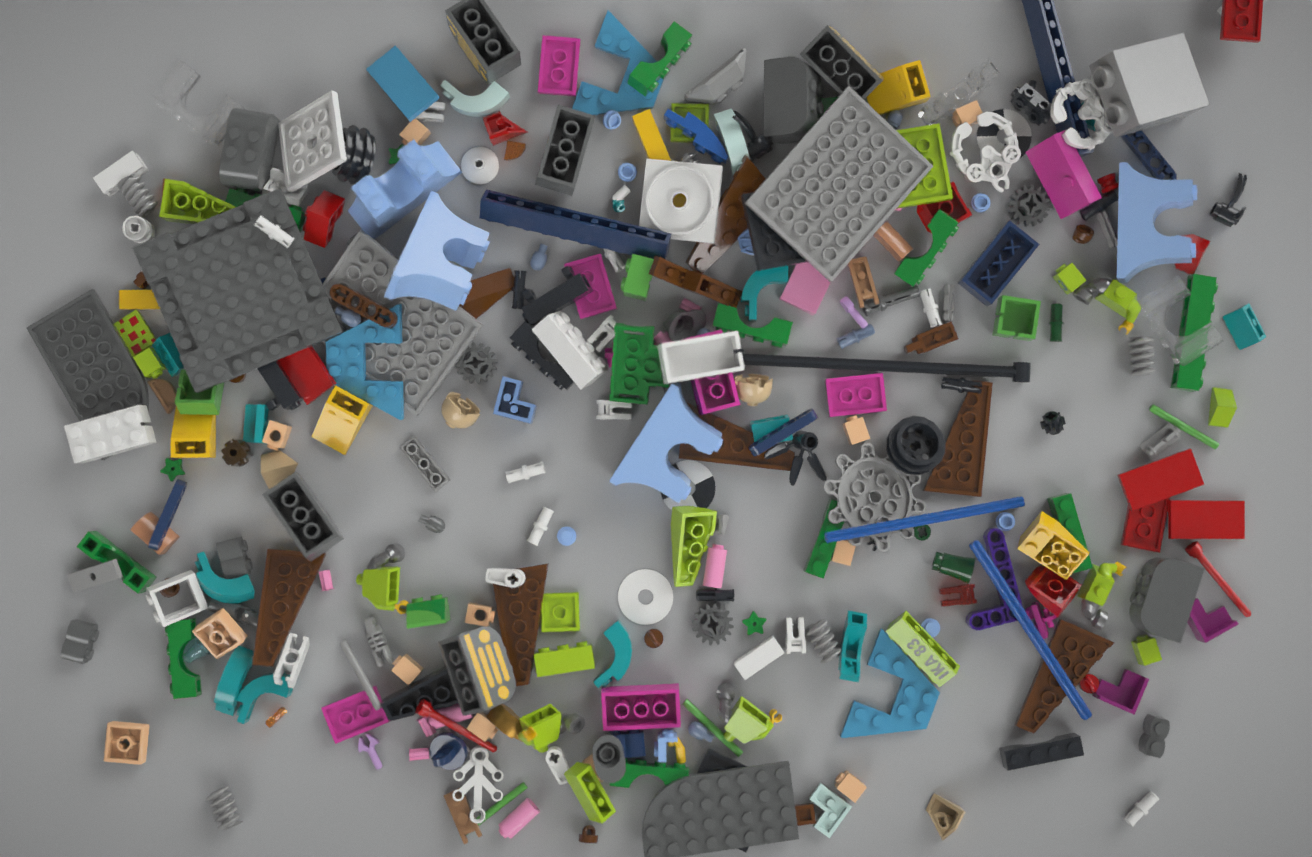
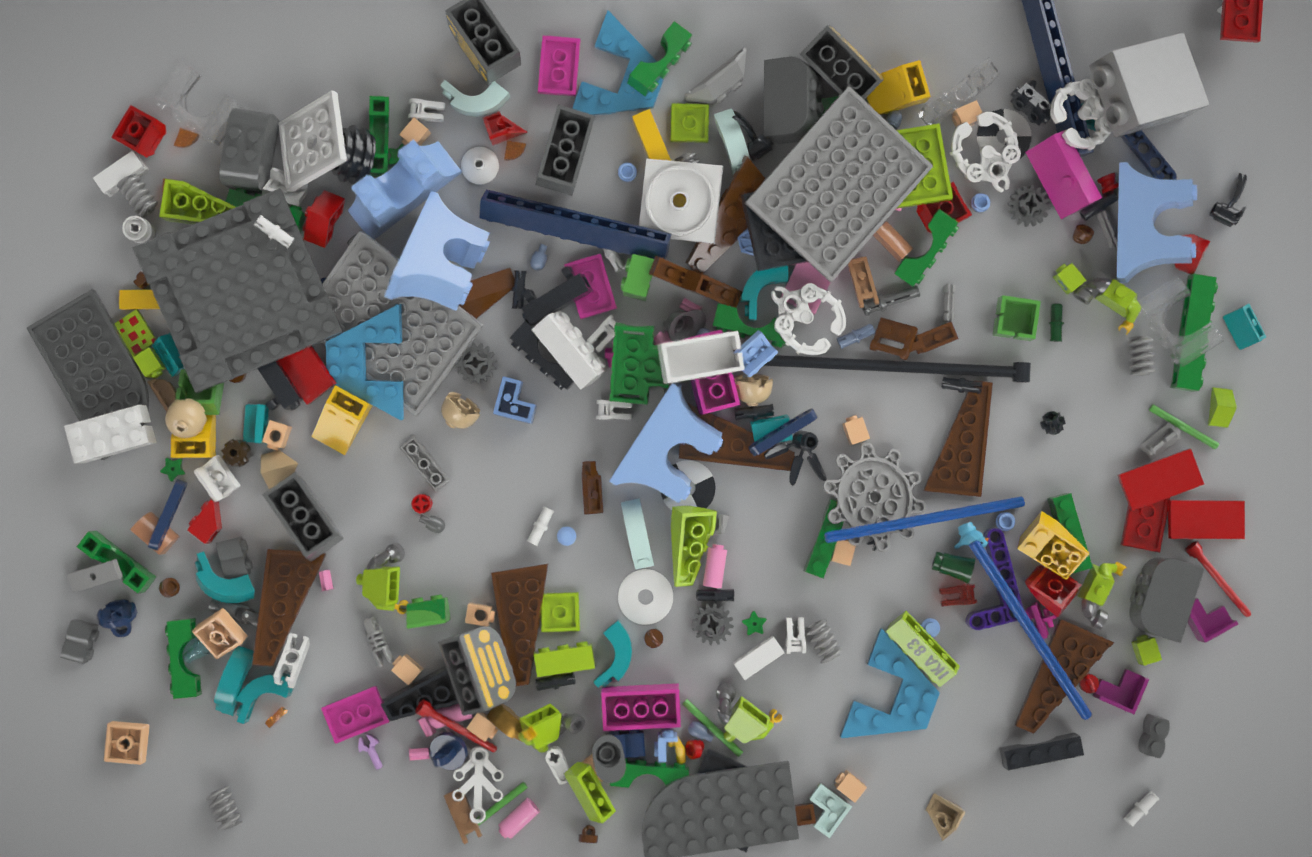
white window [145,570,208,627] -> none
reddish brown beam [330,284,398,328] -> none
sand blue cylinder [335,306,361,327] -> none
light grey bar [340,640,382,711] -> none
dark azure tile [366,45,440,122] -> none
white piece [486,568,526,588] -> none
white pin [505,461,546,483] -> none
light blue plate [603,110,621,129] -> none
arm [612,185,631,213] -> none
blue slope [664,109,728,164] -> none
dark pink plate [825,373,887,417] -> none
teal arch [838,611,867,683] -> none
lavender bar [840,296,868,328] -> none
black wheel [886,416,946,475] -> none
dark green bush [913,525,931,541] -> none
white pin [920,288,943,329] -> none
dark blue brick [958,220,1040,307] -> none
none -> dark blue tile [96,599,138,637]
none -> red slope [111,105,166,158]
none -> tan cylinder [165,398,207,438]
none -> clear orange tile [174,128,200,148]
none -> red slope [187,499,222,544]
none -> white bracket [194,455,240,502]
none -> green arch [369,96,390,177]
none -> red wheel [411,494,433,513]
none -> black pin [535,672,576,691]
none -> reddish brown hinge [582,461,603,515]
none -> light aqua arch [621,498,654,570]
none -> red tile [685,739,705,760]
none -> light blue bracket [733,330,778,377]
none -> black pin [734,404,774,420]
none -> white piece [771,283,846,355]
none -> reddish brown plate [870,317,918,360]
none -> medium azure animal [954,522,989,549]

